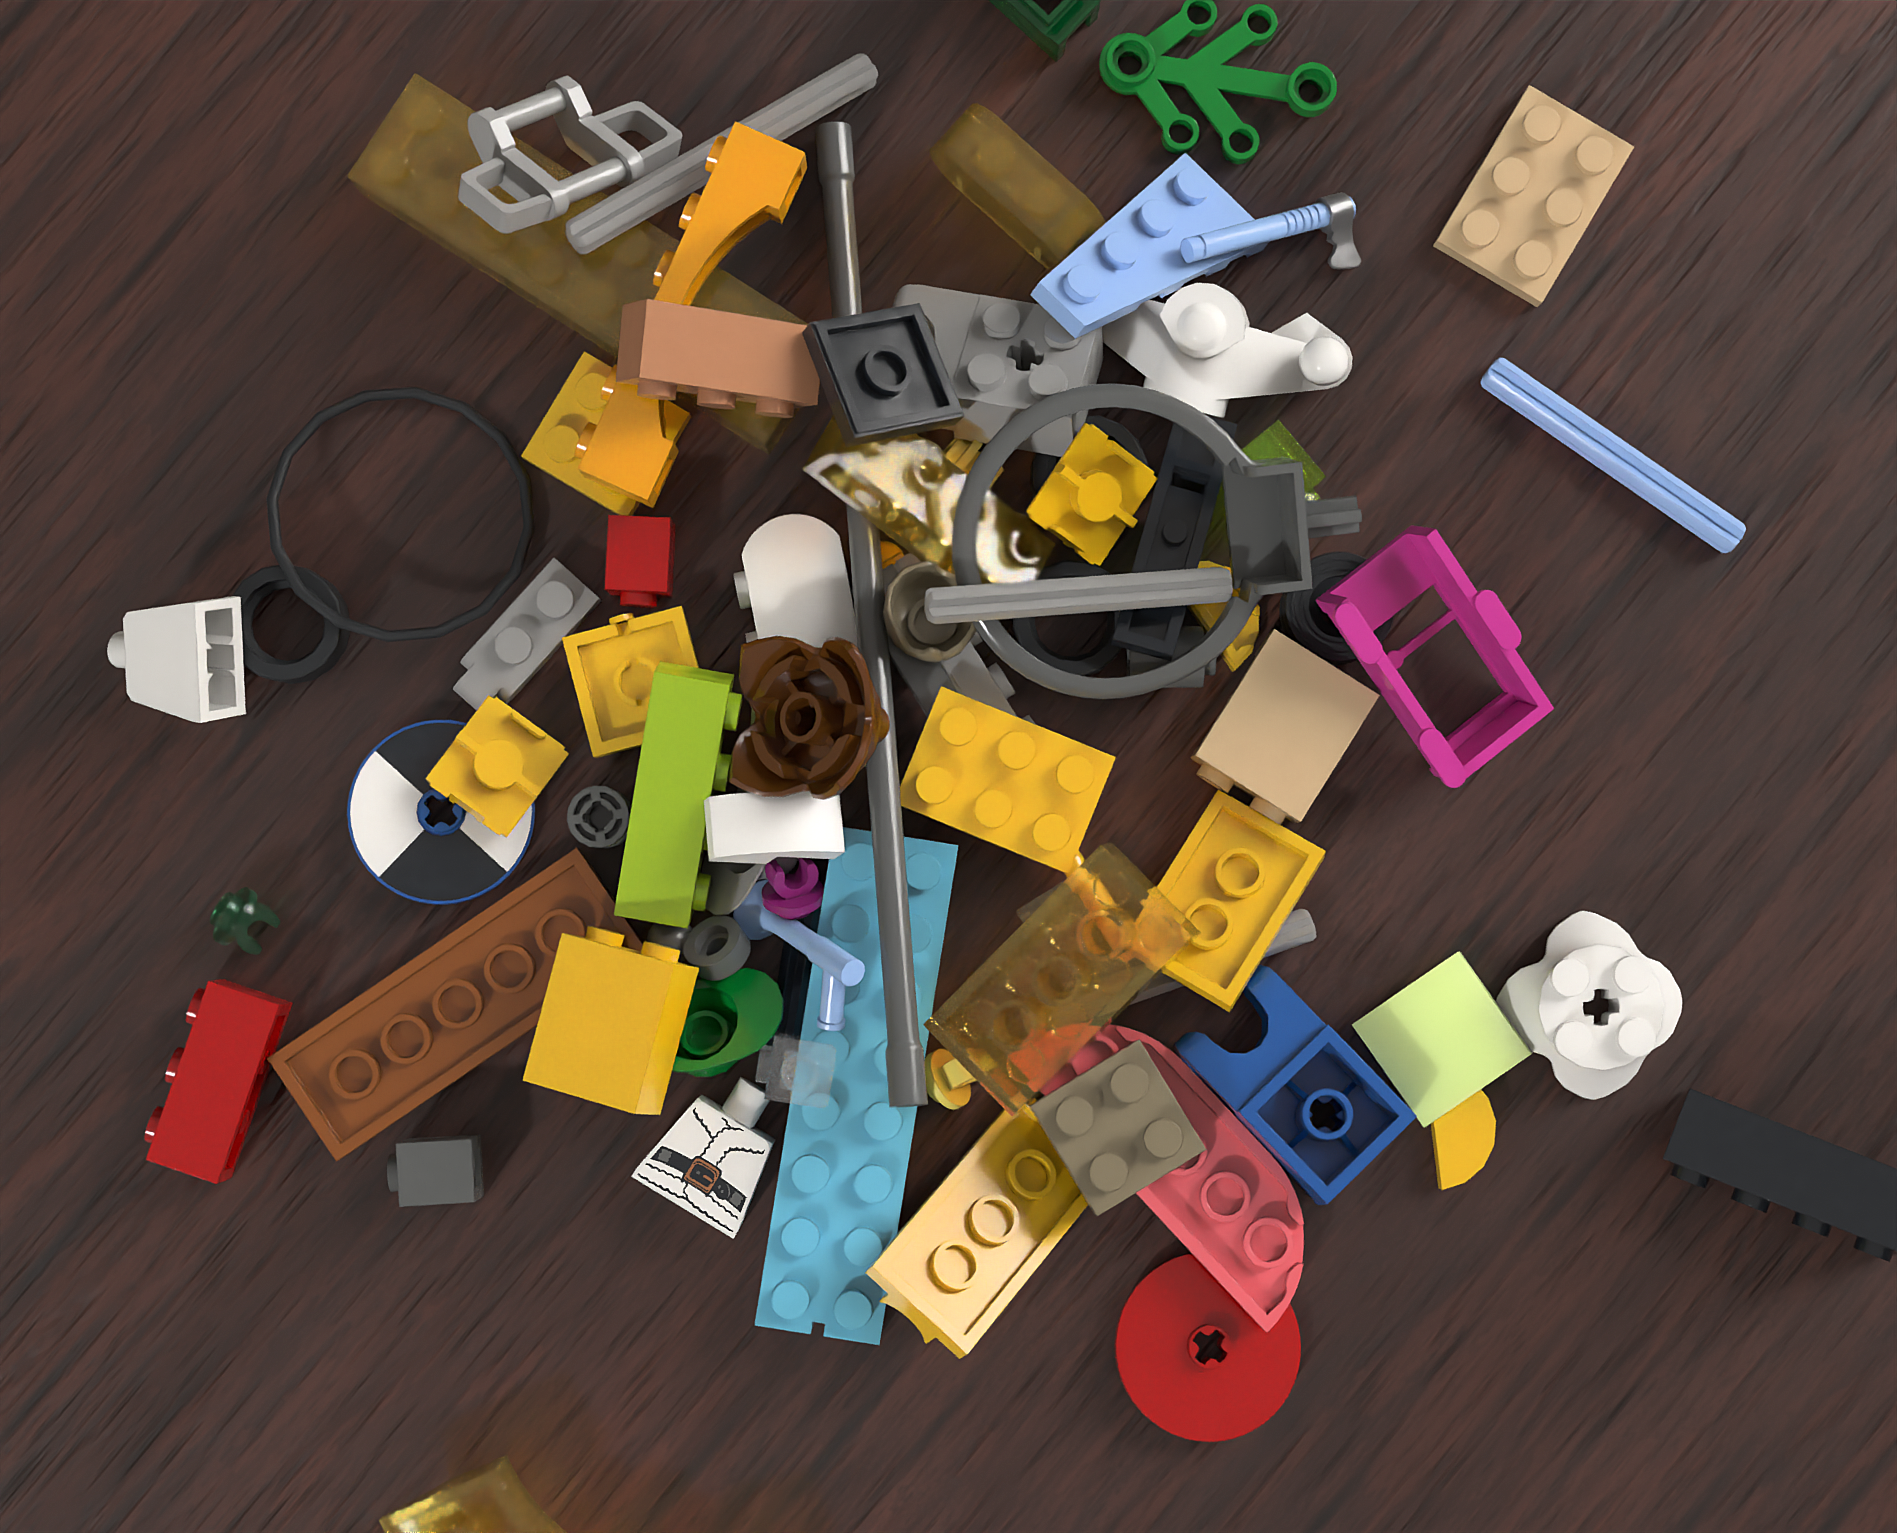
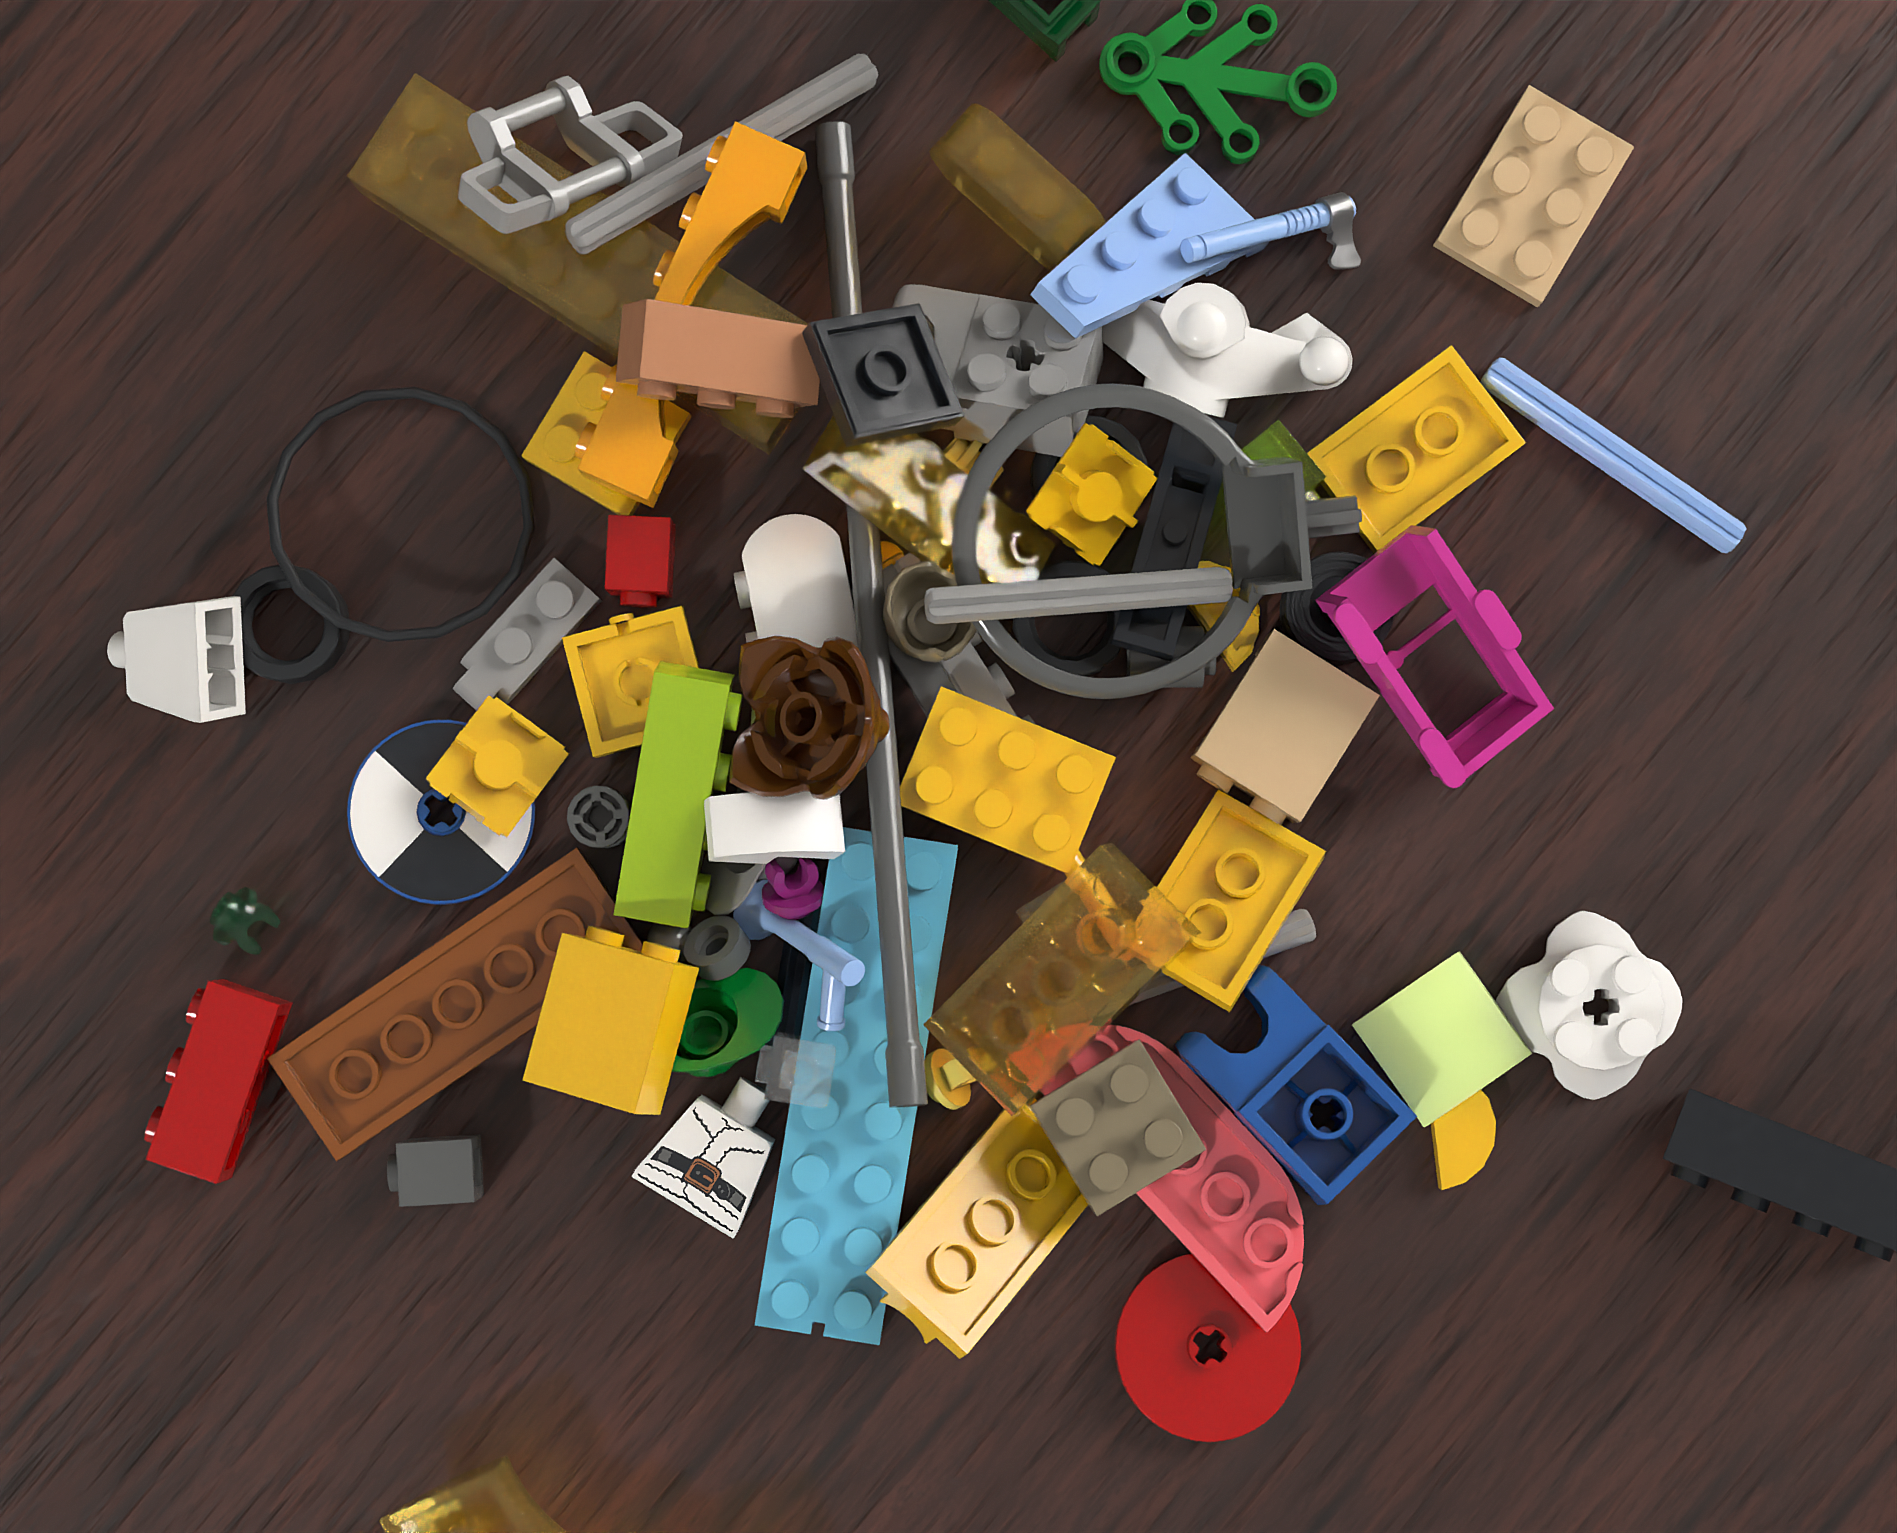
none -> yellow plate [1302,345,1526,554]

